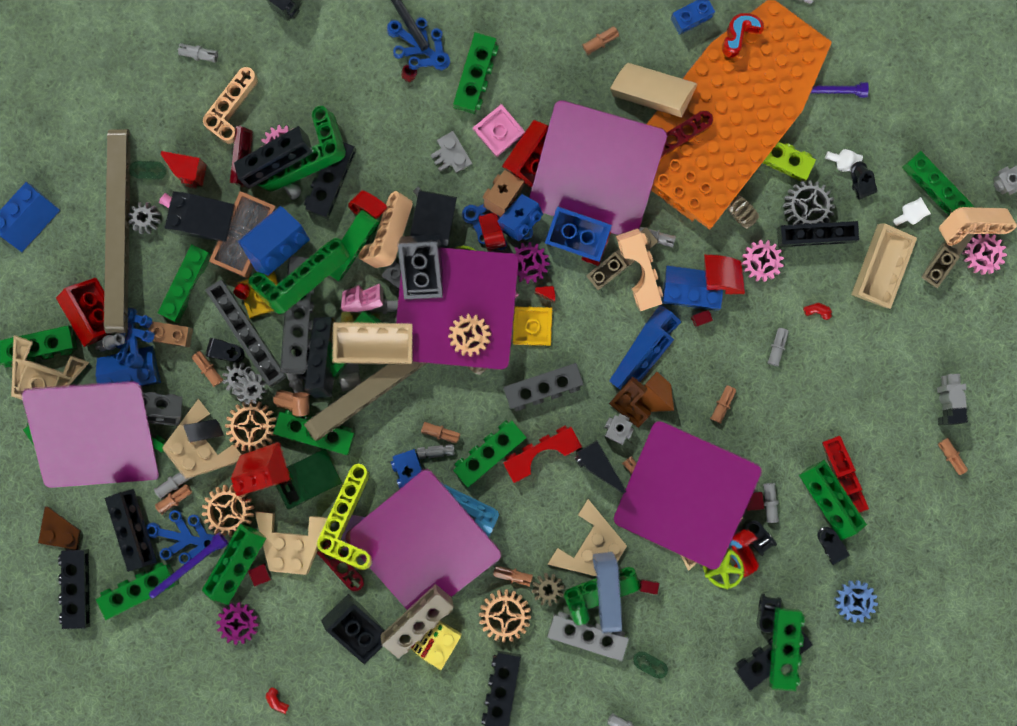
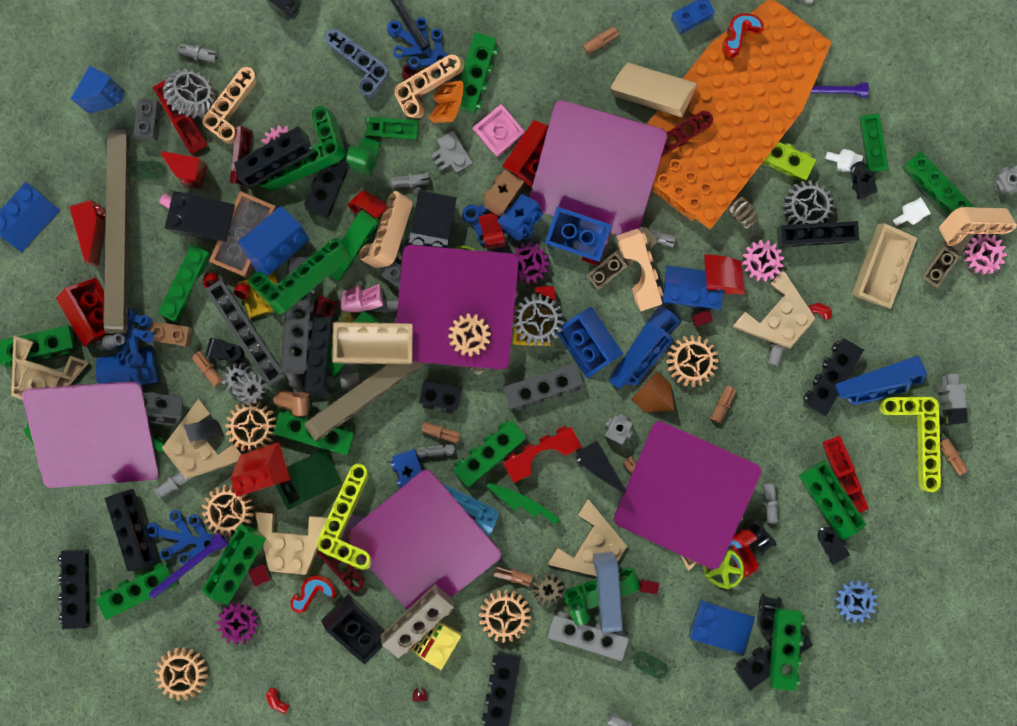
reddish brown wing [38,506,81,550] -> none
light grey gear [128,202,161,234] -> none
nougat axle [155,485,192,515] -> none
light grey hinge [285,183,301,200] -> none
black slope [398,234,443,299] -> none
reddish brown plate [609,377,651,428] -> none
dark red piece [745,492,764,511] -> none
none -> red slope [69,200,106,266]
none -> blue slope [70,66,125,114]
none -> dark grey brick [133,98,162,142]
none -> red slope [152,78,207,154]
none -> light nougat gear [155,647,208,701]
none -> light grey gear [163,68,216,118]
none -> red hinge [203,272,218,288]
none -> red animal [290,574,338,613]
none -> dark red brick [313,295,338,317]
none -> sand blue beam [325,29,389,99]
none -> green beam [346,137,381,177]
none -> green plate [364,117,418,140]
none -> light grey axle [391,173,429,189]
none -> light nougat beam [395,54,465,119]
none -> dark red hinge [412,688,428,702]
none -> black brick [419,380,462,414]
none -> orange slope [428,81,463,123]
none -> green slope [486,483,560,525]
none -> light grey gear [513,294,564,346]
none -> blue slope [555,306,623,378]
none -> light nougat gear [666,335,719,387]
none -> blue slope [688,599,755,654]
none -> tan wing [733,270,815,349]
none -> black brick [803,338,864,417]
none -> blue wedge [835,356,927,405]
none -> green plate [859,113,888,173]
none -> neon yellow beam [879,397,941,492]

